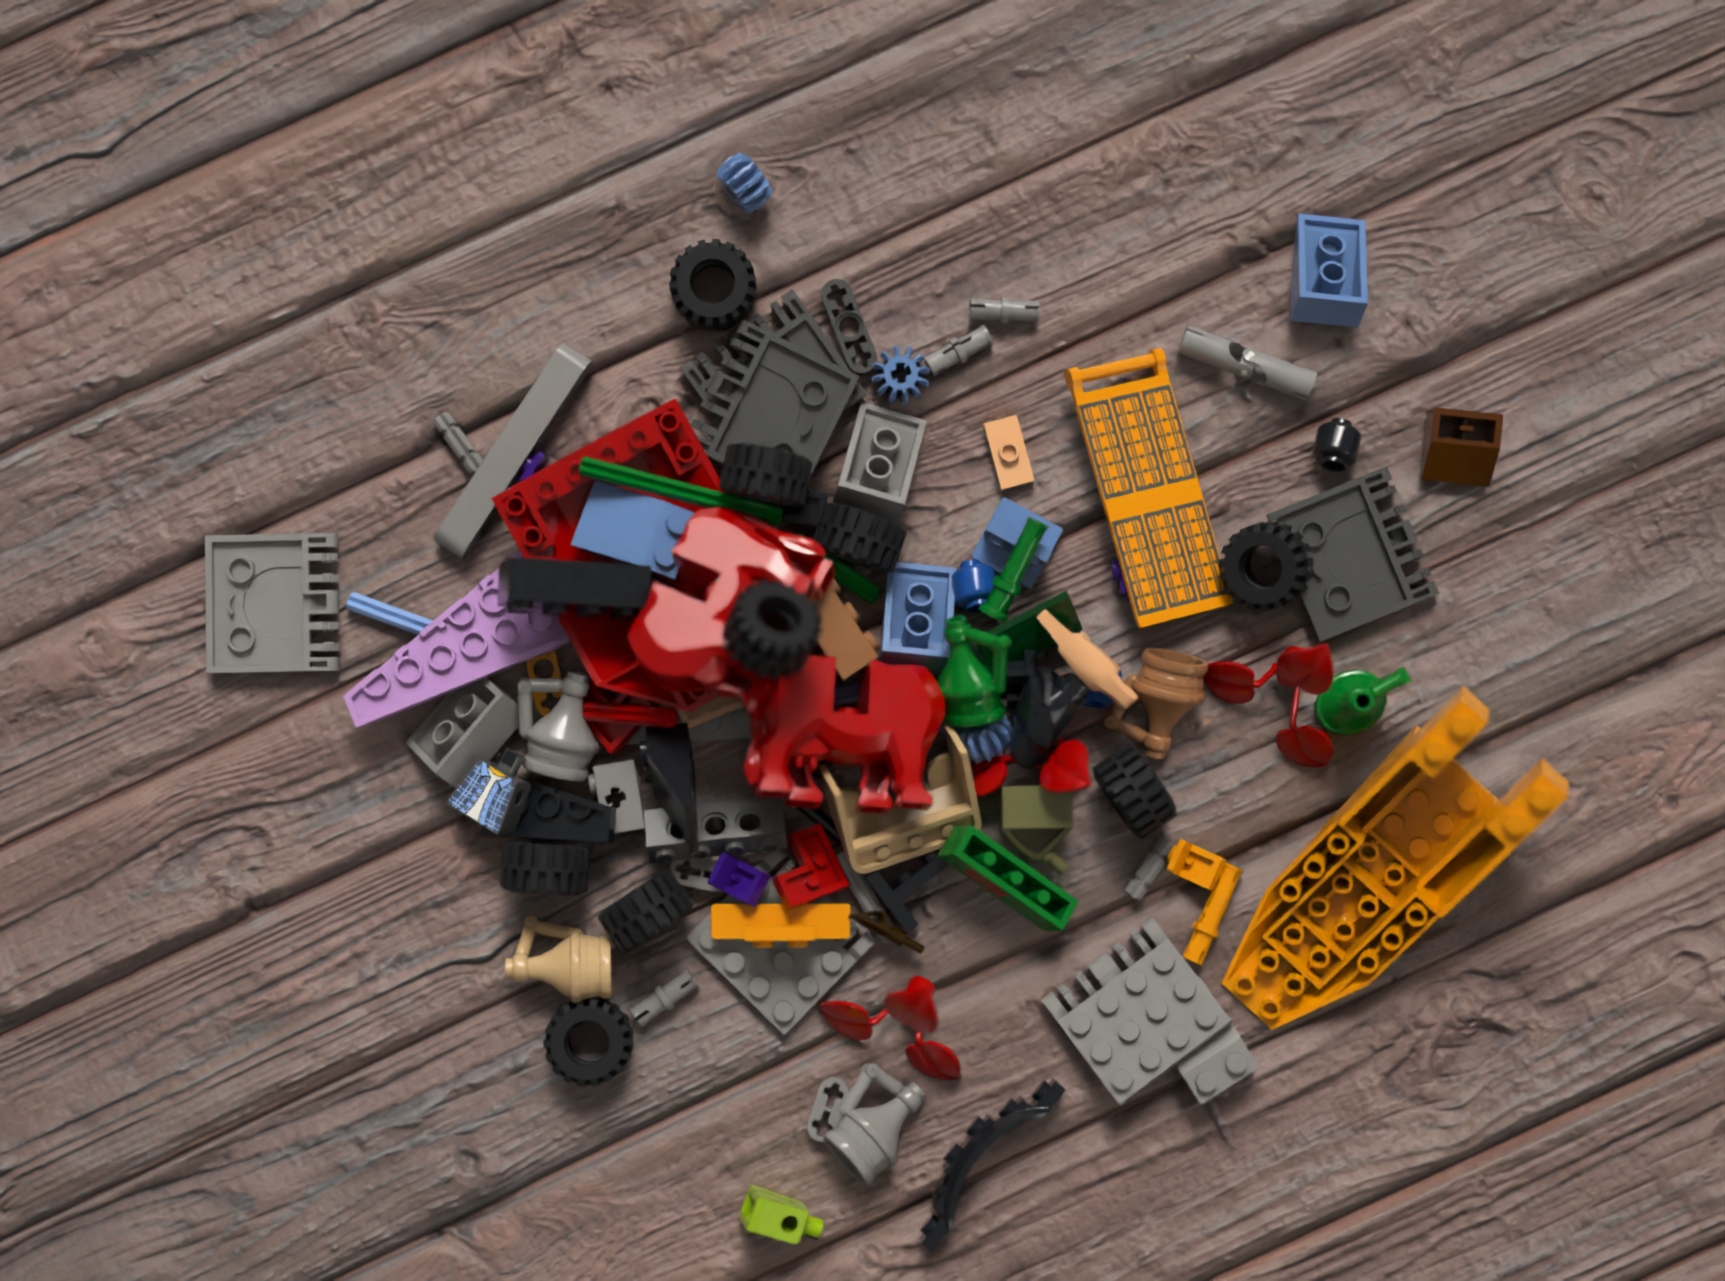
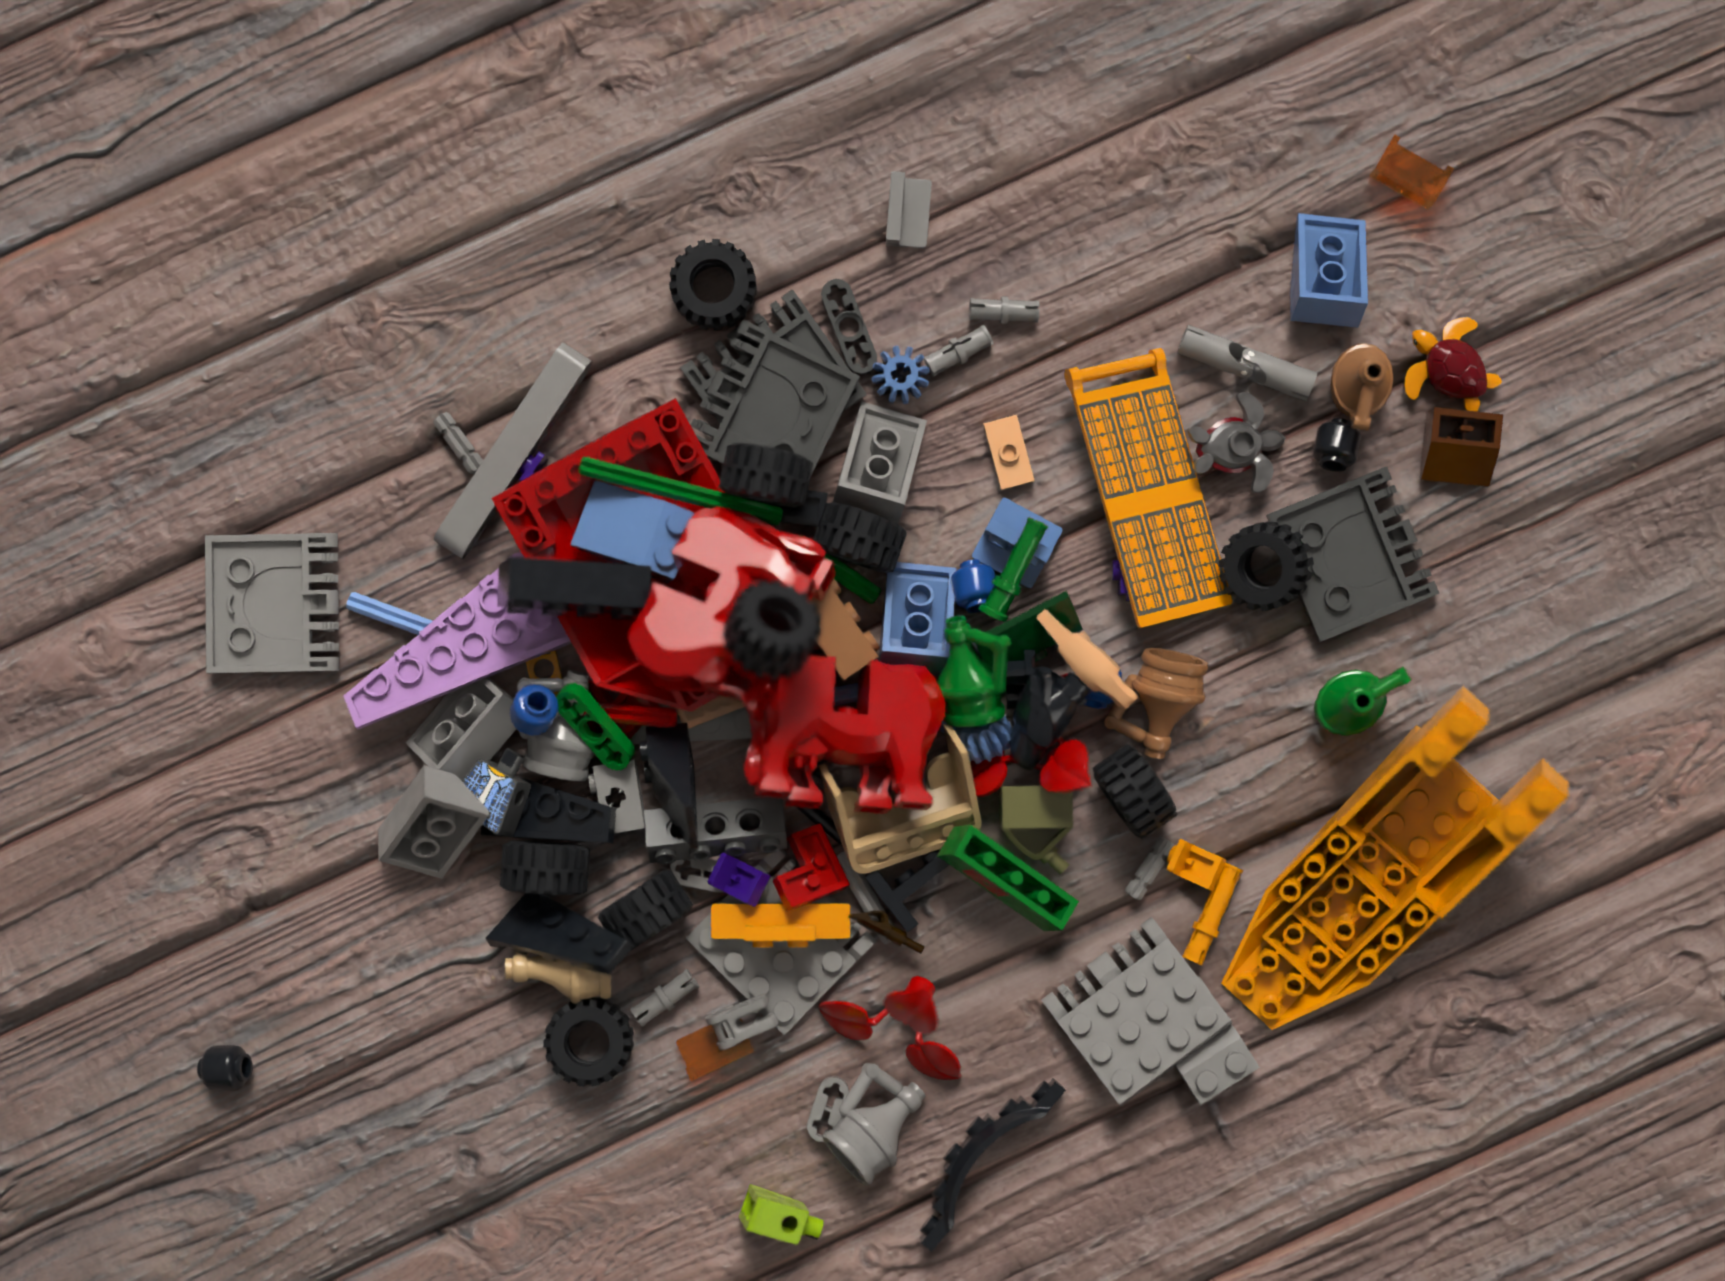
medium blue gear [717,152,772,213] -> none
red plant [1204,643,1334,767] -> none
none -> black head [197,1045,253,1091]
none -> light grey slope [378,765,489,879]
none -> black wing [485,893,632,975]
none -> blue head [510,685,558,736]
none -> green beam [556,683,635,771]
none -> clear orange panel [676,1018,756,1081]
none -> light grey piece [705,993,779,1050]
none -> light grey panel [886,171,932,249]
none -> flat silver animal [1188,392,1286,493]
none -> medium nougat piece [1330,343,1394,431]
none -> clear orange panel [1369,134,1454,210]
none -> animal [1404,317,1502,412]

